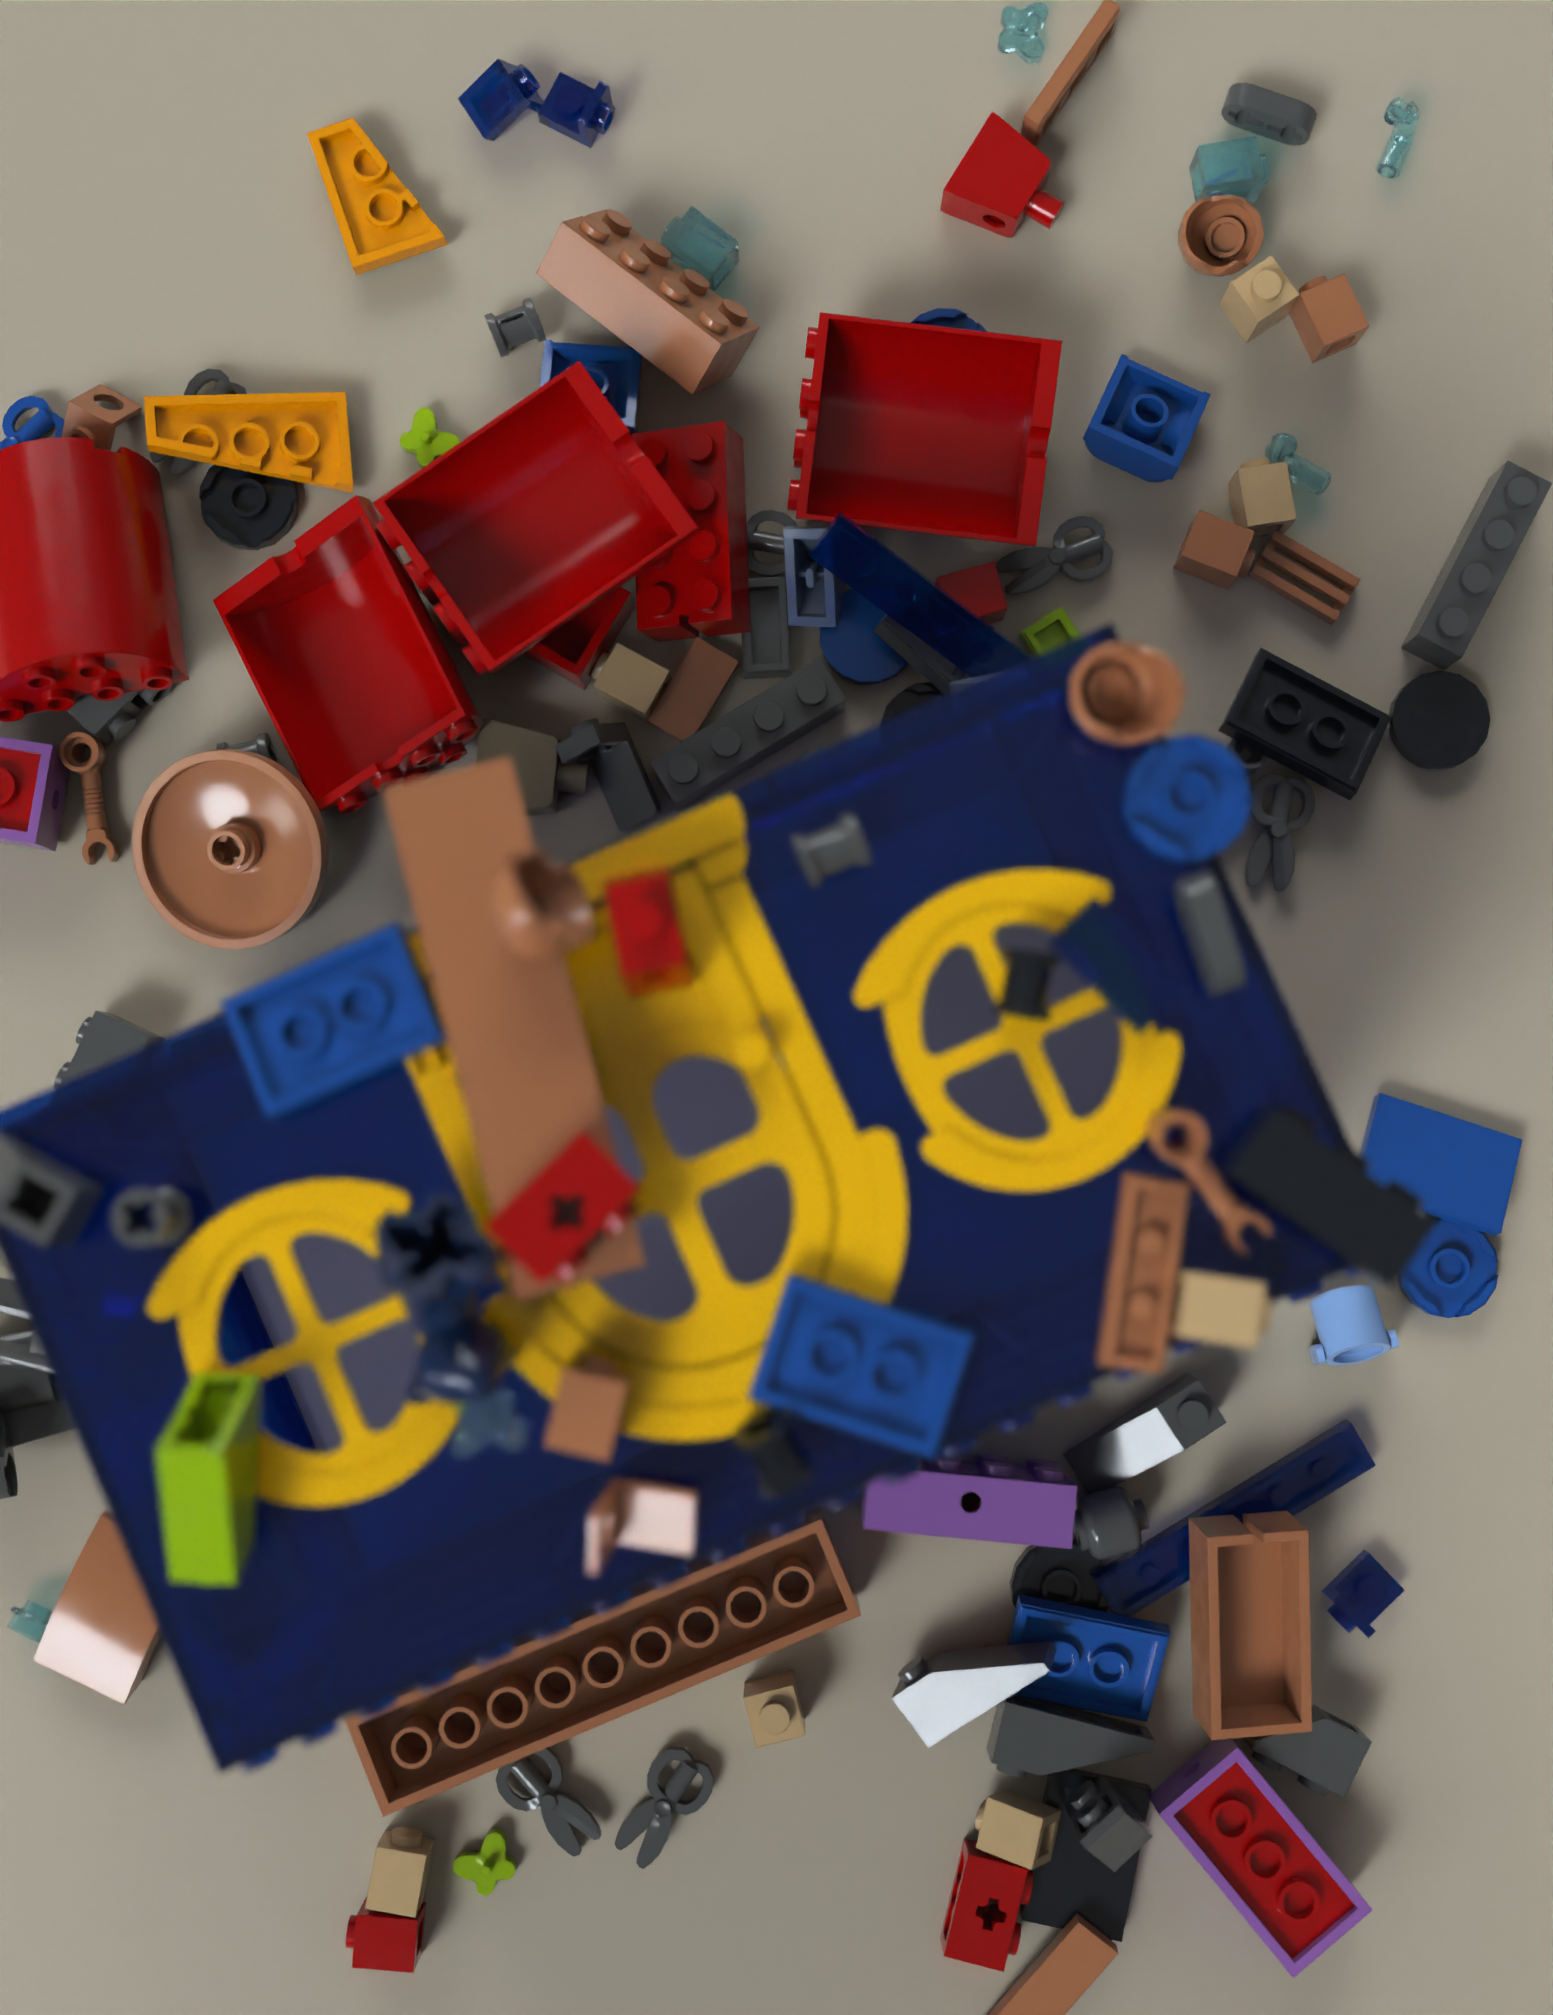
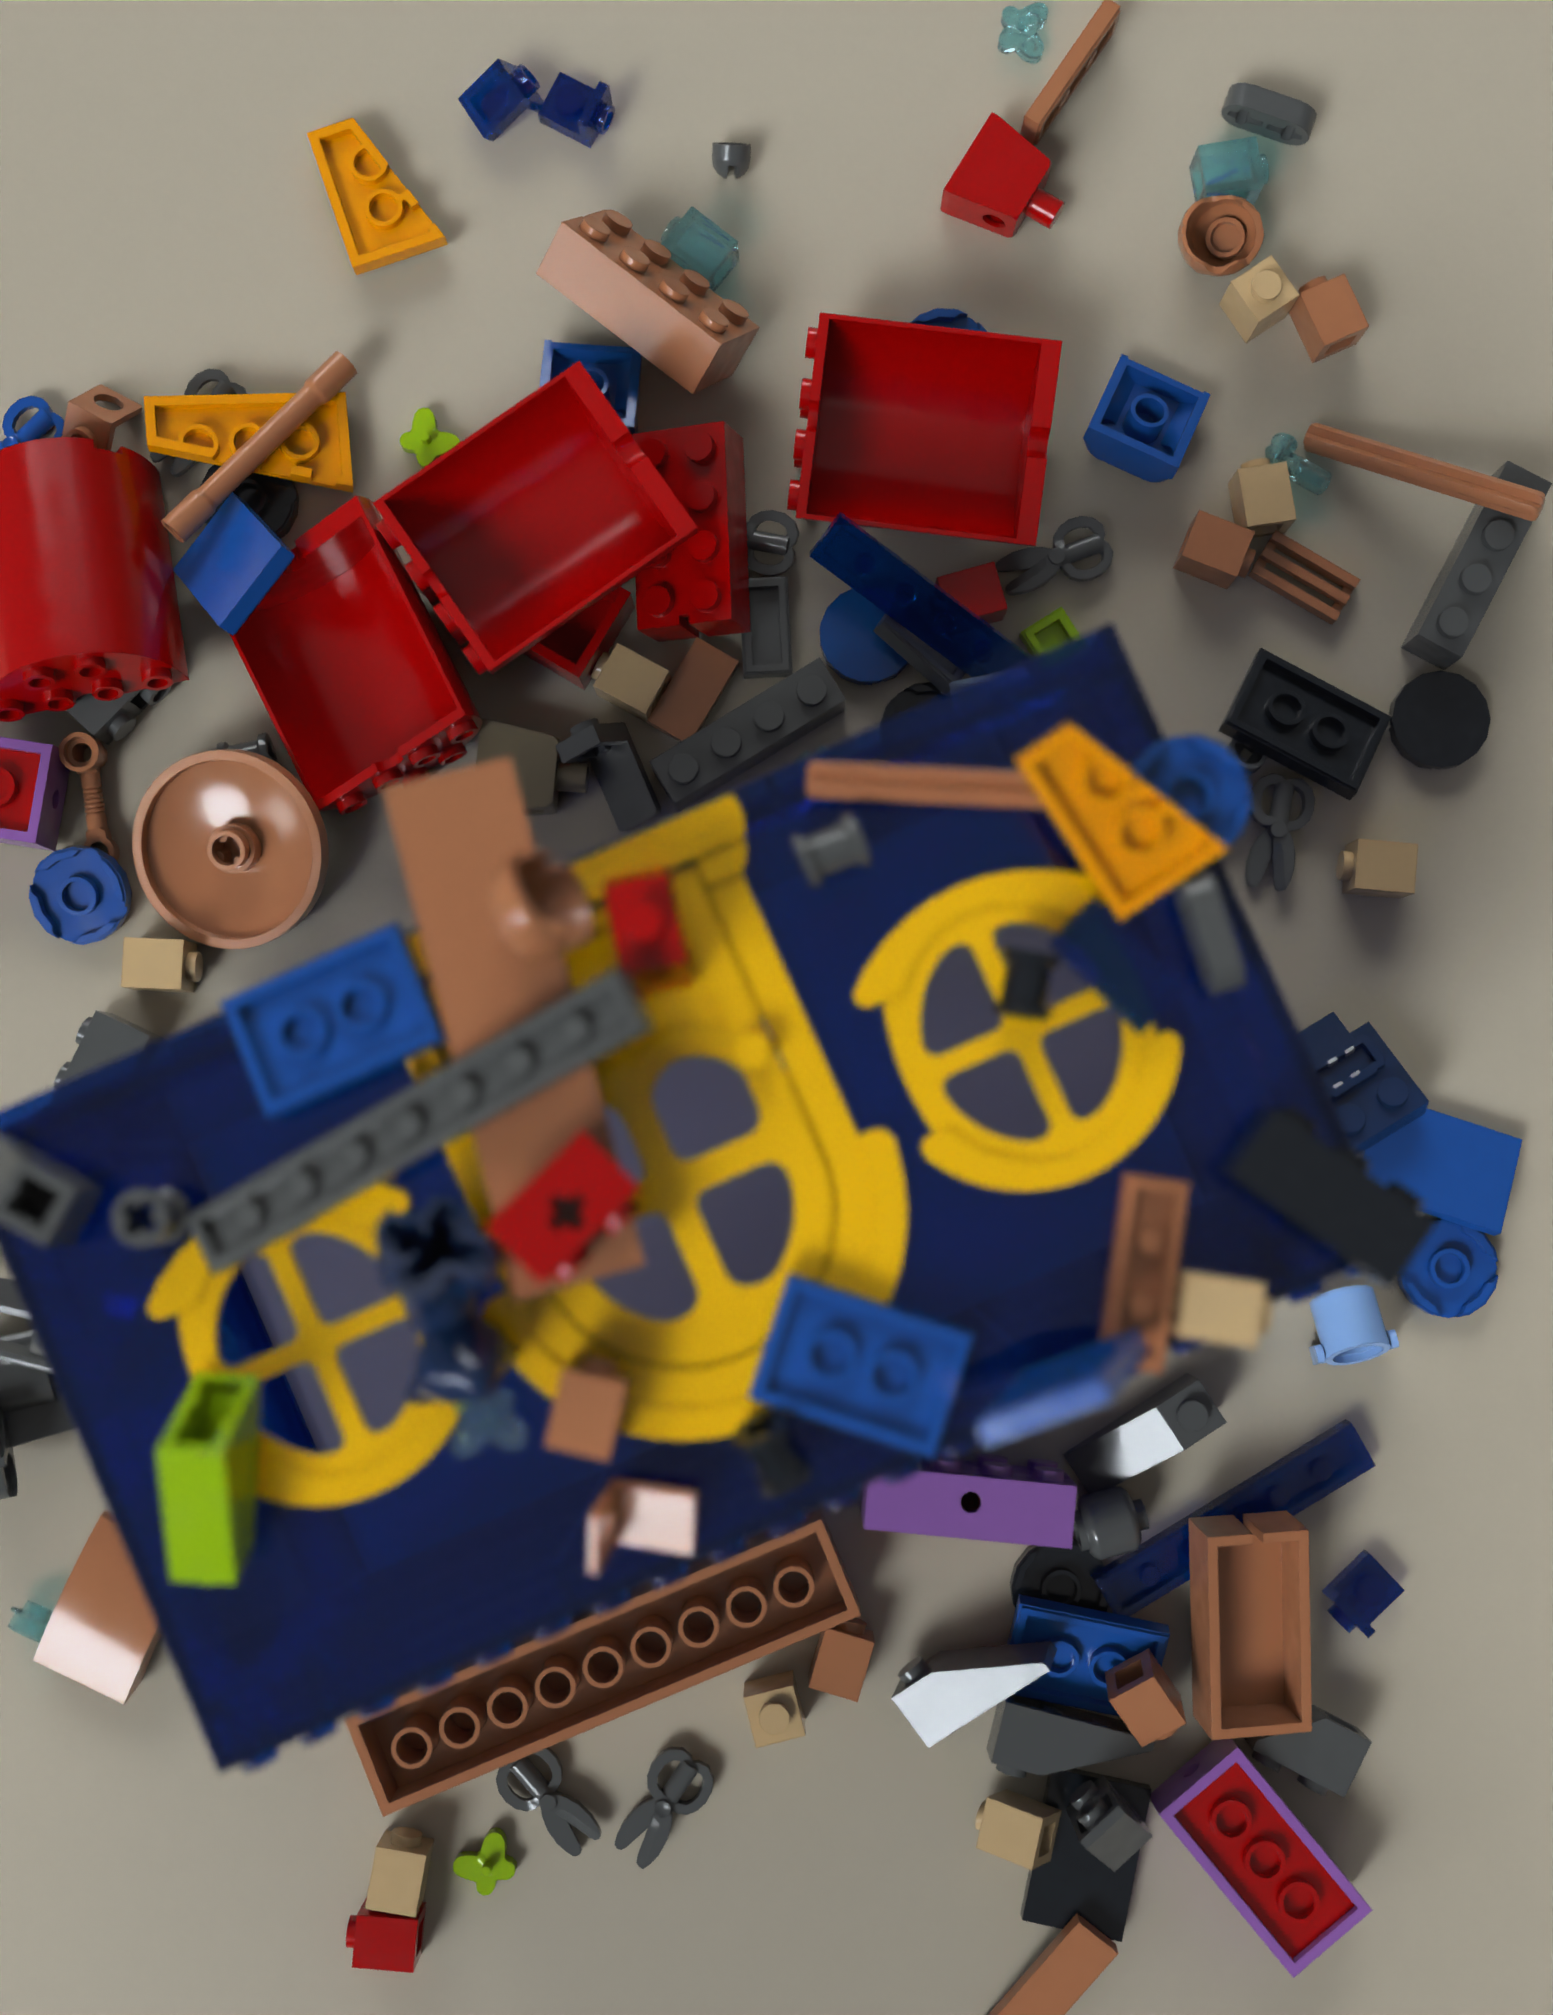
dark grey bush [484,297,546,357] -> none
sand blue slope [783,526,849,627] -> none
red brick [940,1838,1033,1972] -> none
nougat hair [1070,640,1185,745] -> none
nougat brick [1145,1109,1271,1255] -> none
clear light blue arm [1376,97,1420,179] -> none
none -> blue tile [29,845,132,945]
none -> tan brick [121,937,203,993]
none -> nougat piece [161,351,357,543]
none -> blue tile [173,492,295,636]
none -> dark grey tile [185,967,656,1275]
none -> dark grey hinge [712,142,751,179]
none -> nougat axle [805,761,1045,809]
none -> nougat brick [808,1618,875,1702]
none -> blue tile [975,1328,1149,1447]
none -> light orange wing [1013,722,1229,921]
none -> nougat brick [1105,1648,1186,1747]
none -> dark blue piece [1282,1012,1429,1154]
none -> nougat axle [1303,423,1545,521]
none -> tan brick [1336,838,1418,899]

